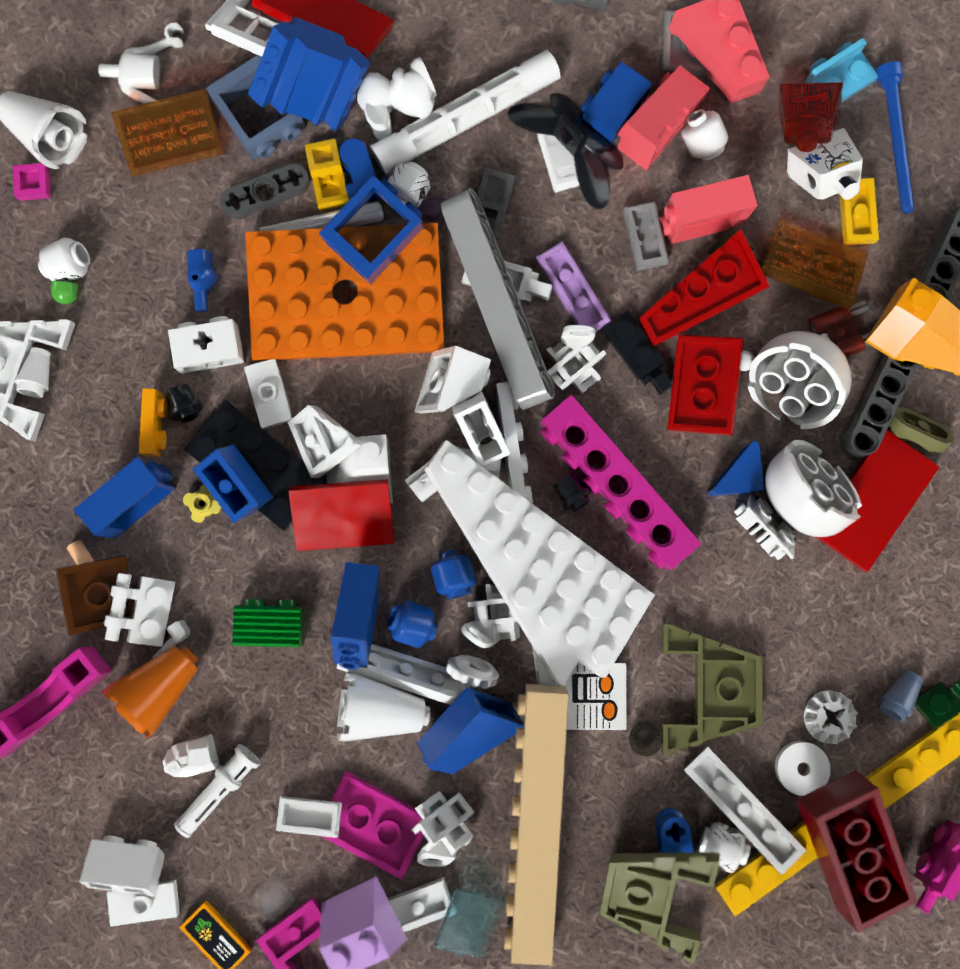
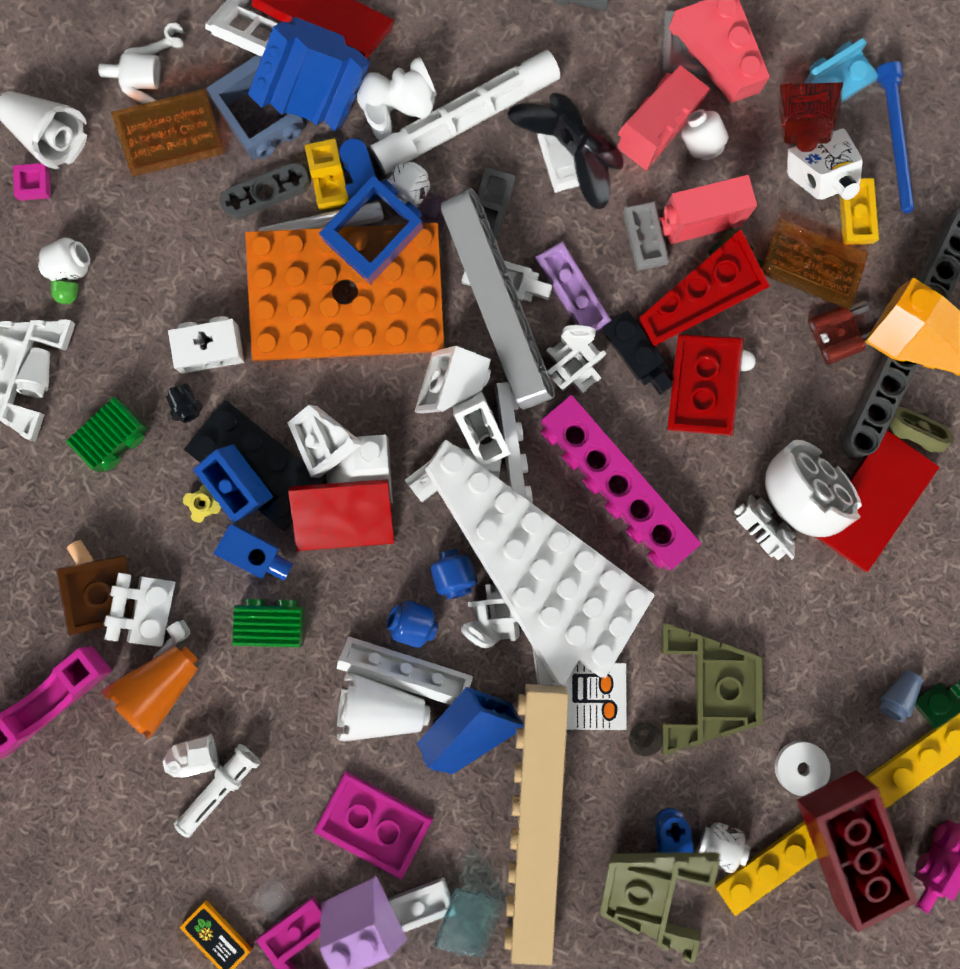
blue window [73,457,176,538] -> none
white brick [80,835,165,896] -> none
white plate [107,880,180,927] -> none
light orange plate [139,388,168,458] -> none
blue piece [187,249,219,313] -> none
white plate [244,359,293,429] -> none
white tile [276,796,342,838] -> none
blue window [331,562,380,670] -> none
white piece [413,791,475,867] -> none
white gear [446,655,499,689] -> none
black hose [553,473,592,512] -> none
blue brick [581,61,652,144] -> none
white plate [683,747,806,875] -> none
blue slope [707,440,764,497] -> none
white cylinder [748,331,852,429] -> none
white gear [804,690,858,744] -> none
none -> green brick [66,397,149,473]
none -> blue torso [213,523,293,581]

